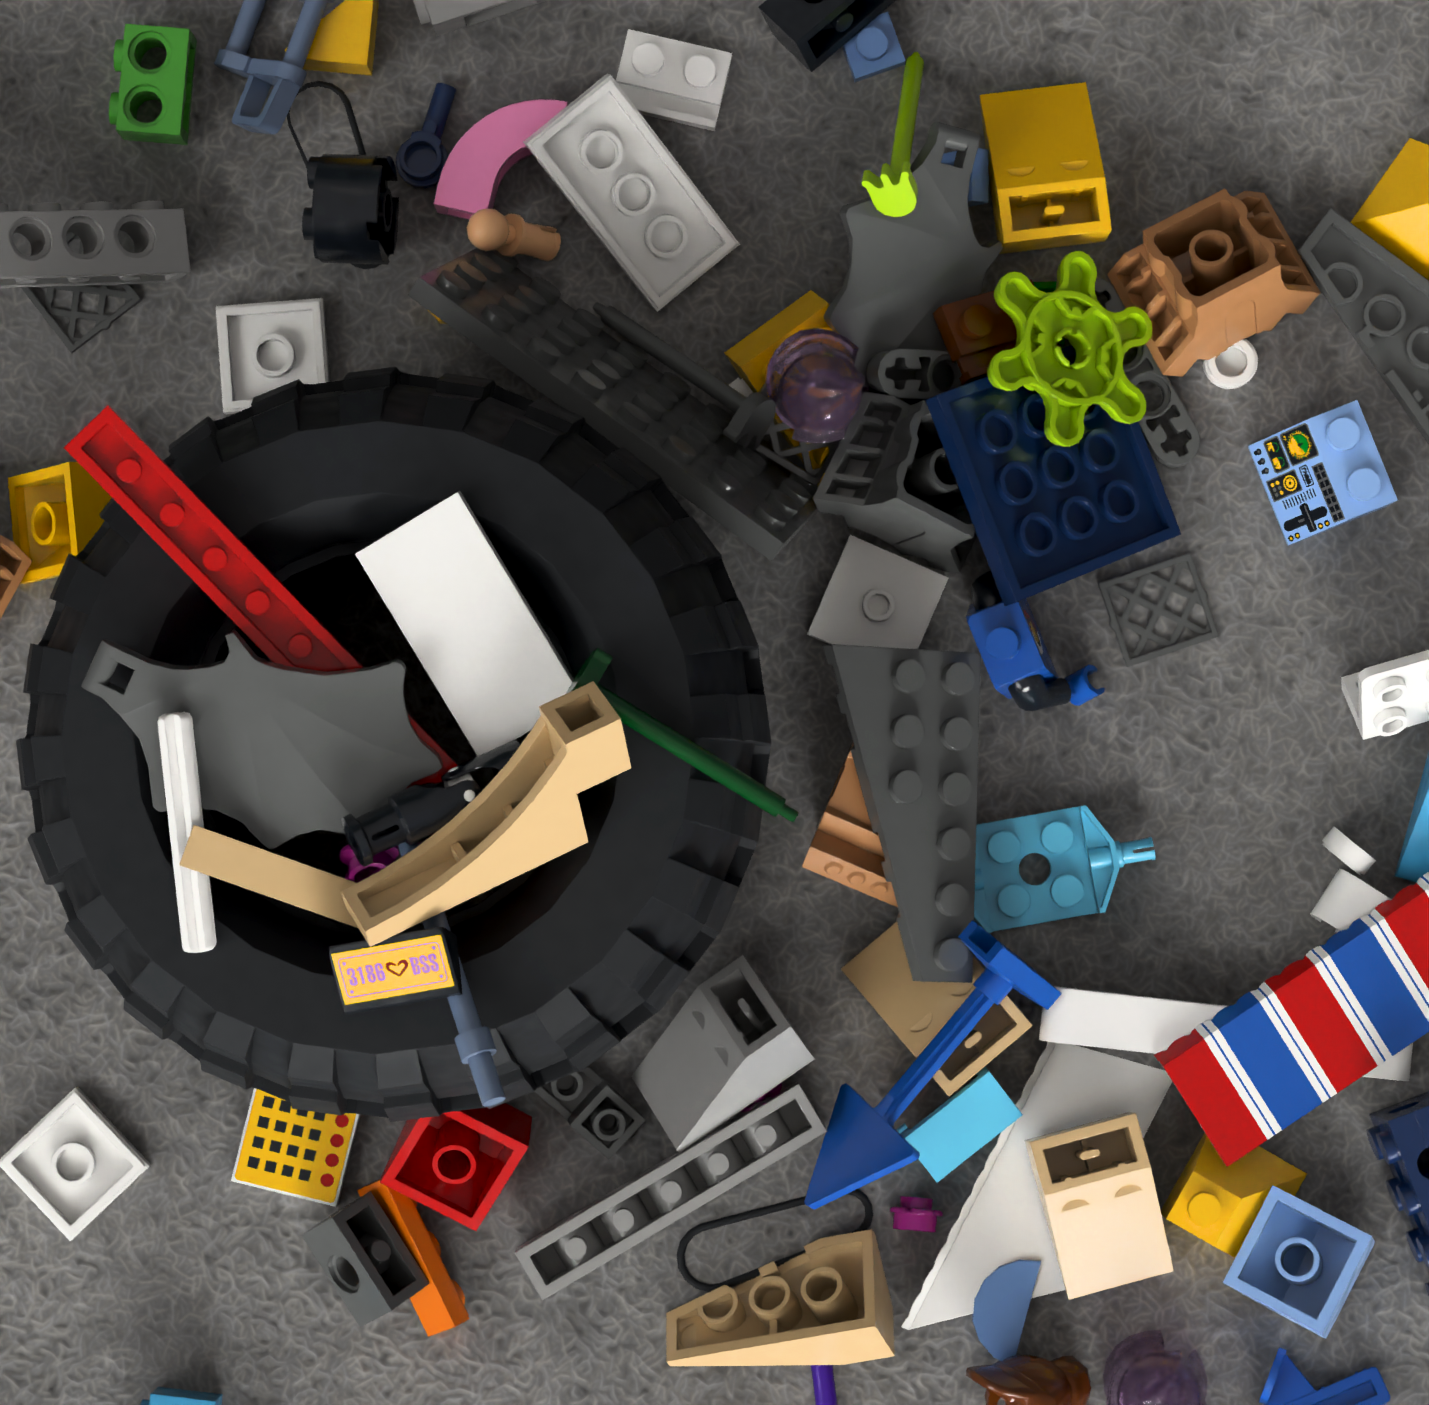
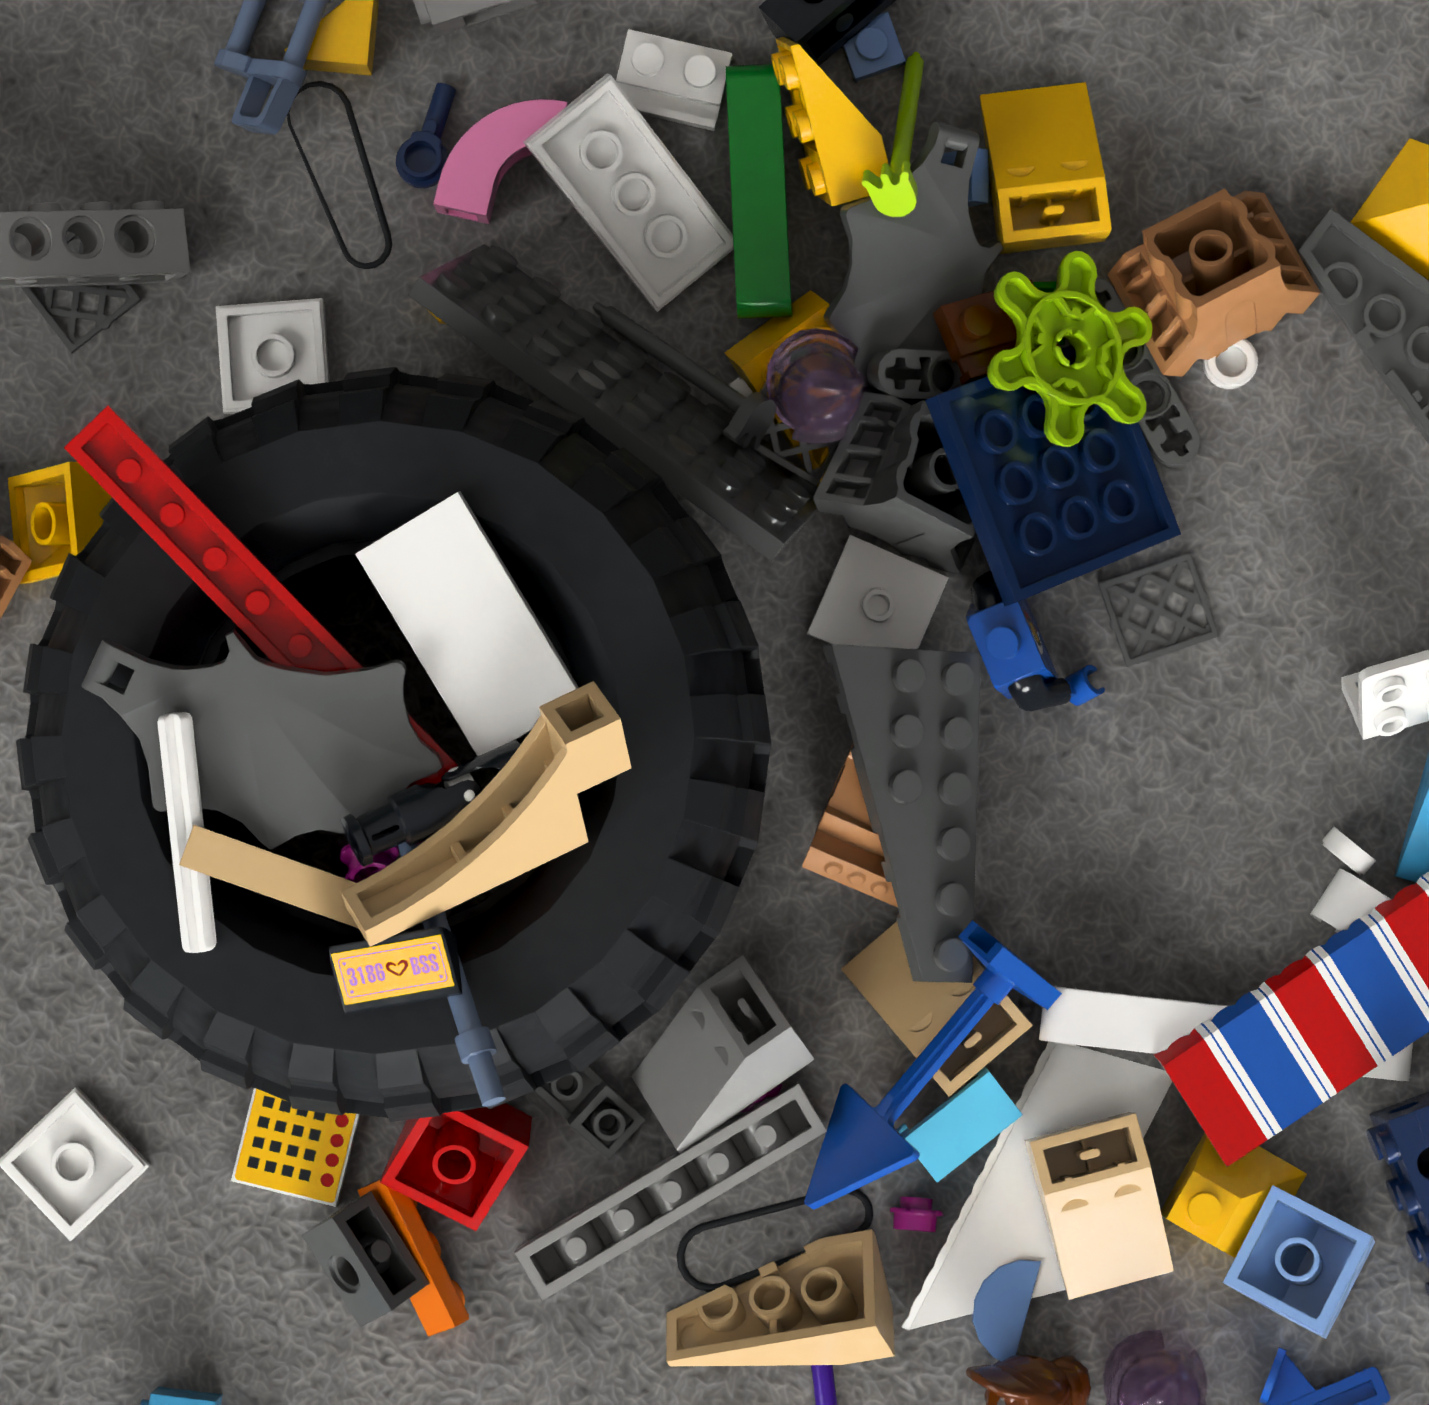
bright green brick [109,24,197,145] -> none
black brick [302,154,399,265] -> none
light nougat pin [466,208,561,261] -> none
dark green piece [566,647,799,822] -> none
medium azure plate [974,805,1155,933] -> none
light blue slope [1248,400,1398,546] -> none
none -> green beam [726,63,792,319]
none -> yellow slope [771,37,889,207]

